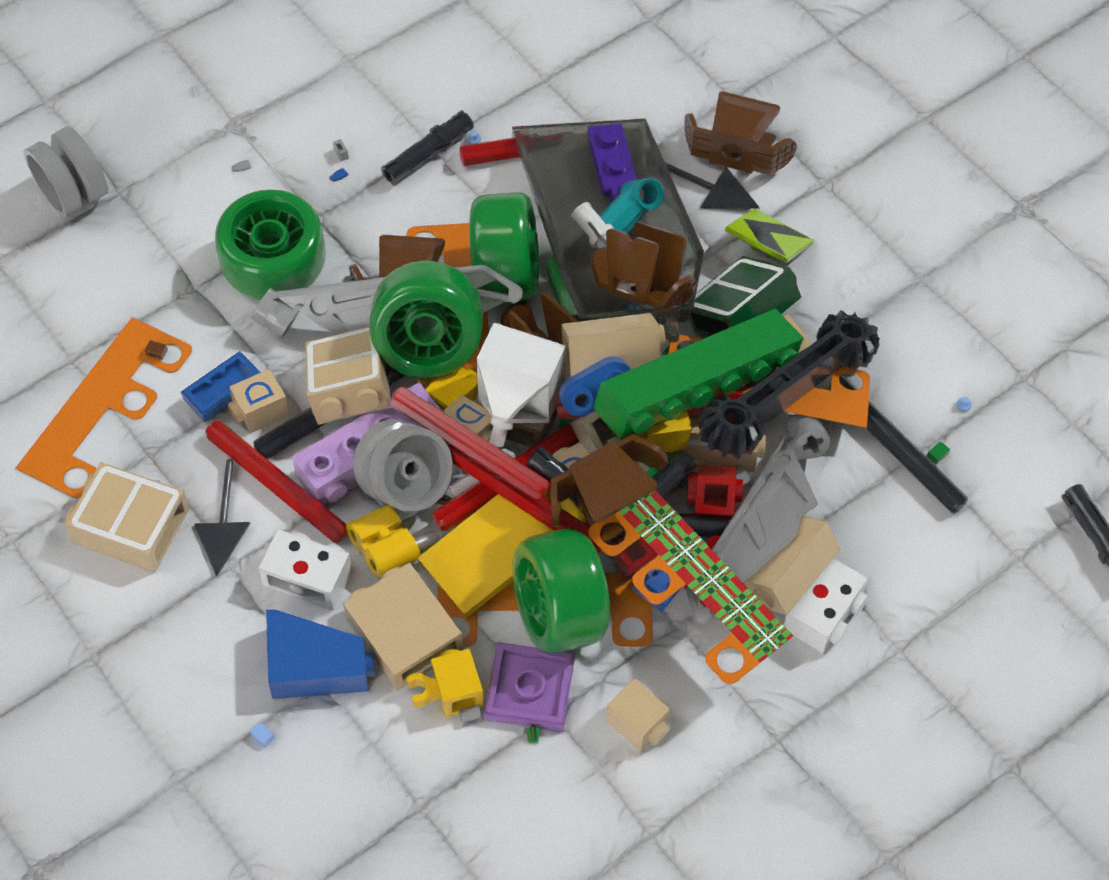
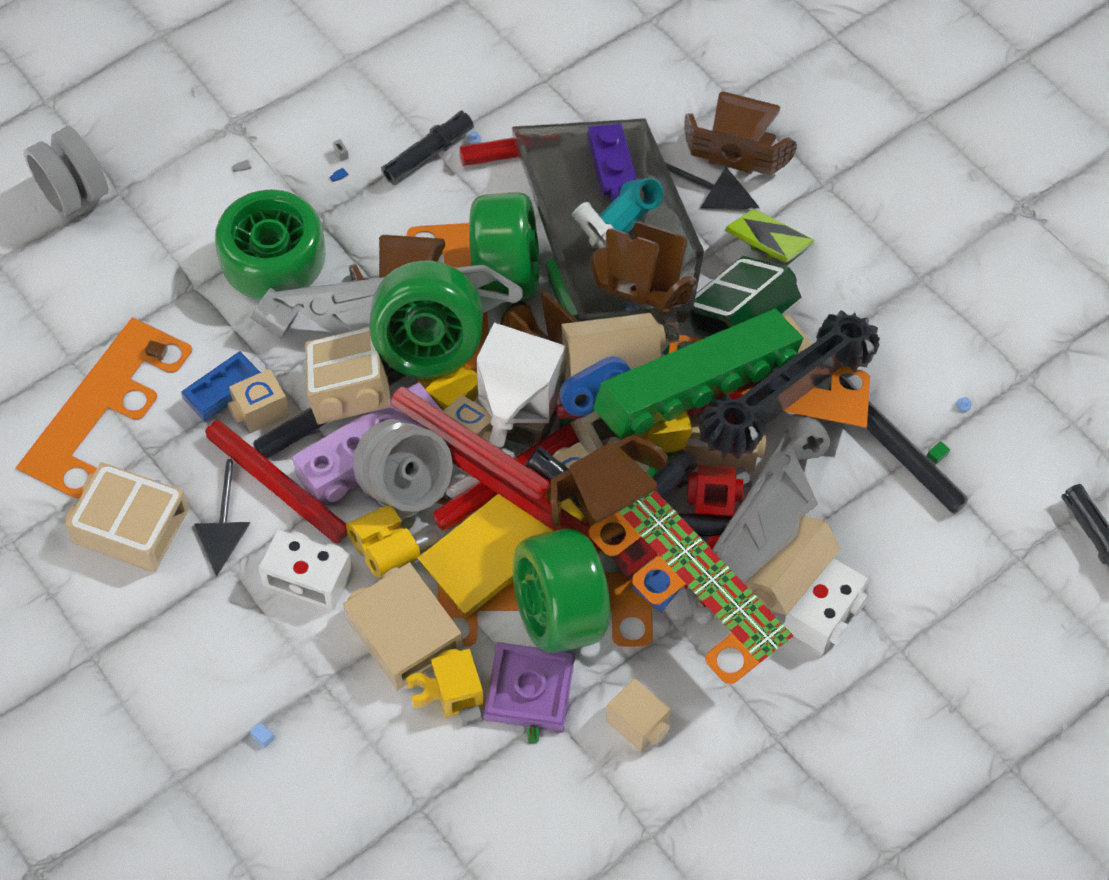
blue slope [266,609,375,699] -> none

